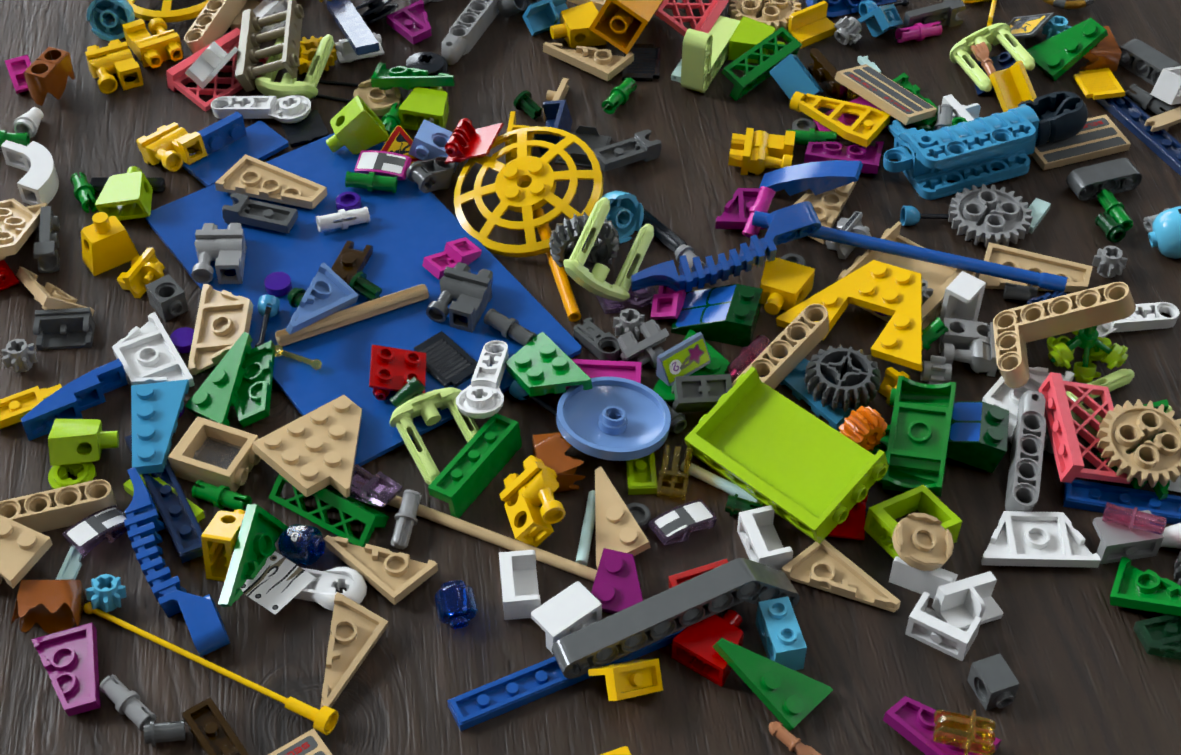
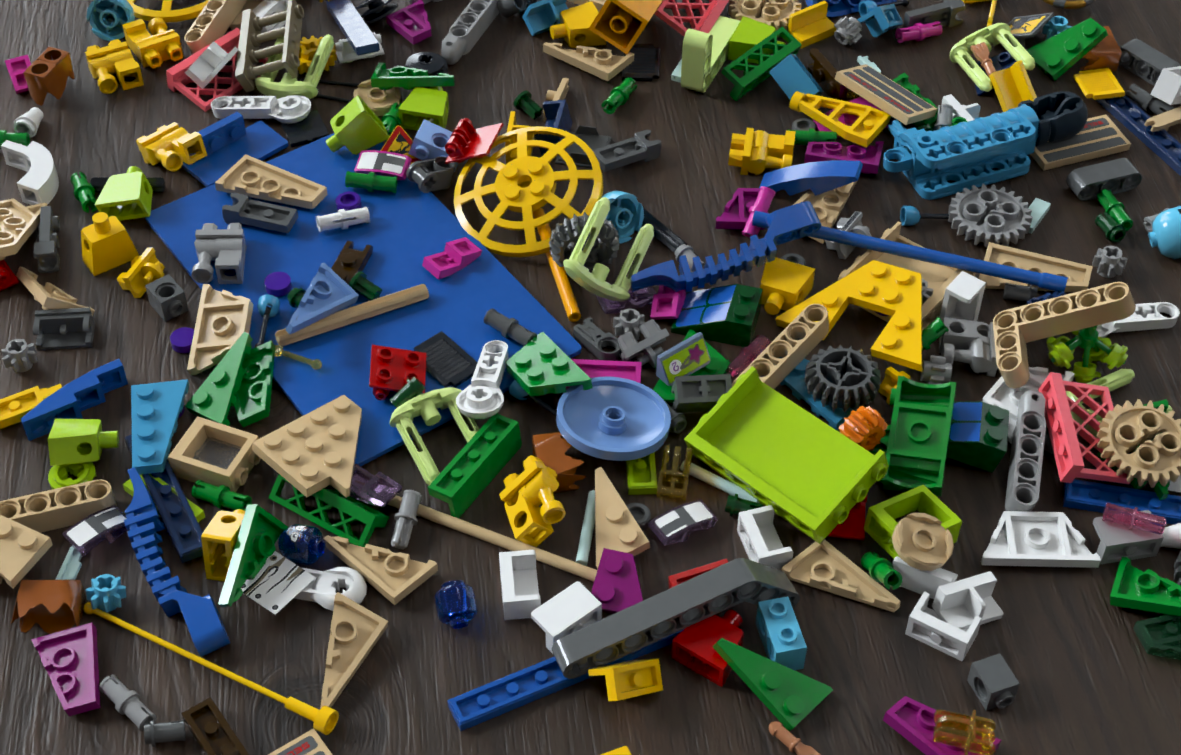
white wing [112,312,195,387] -> none
dark grey hips [426,262,493,333] -> none
none -> green pin [861,552,902,590]

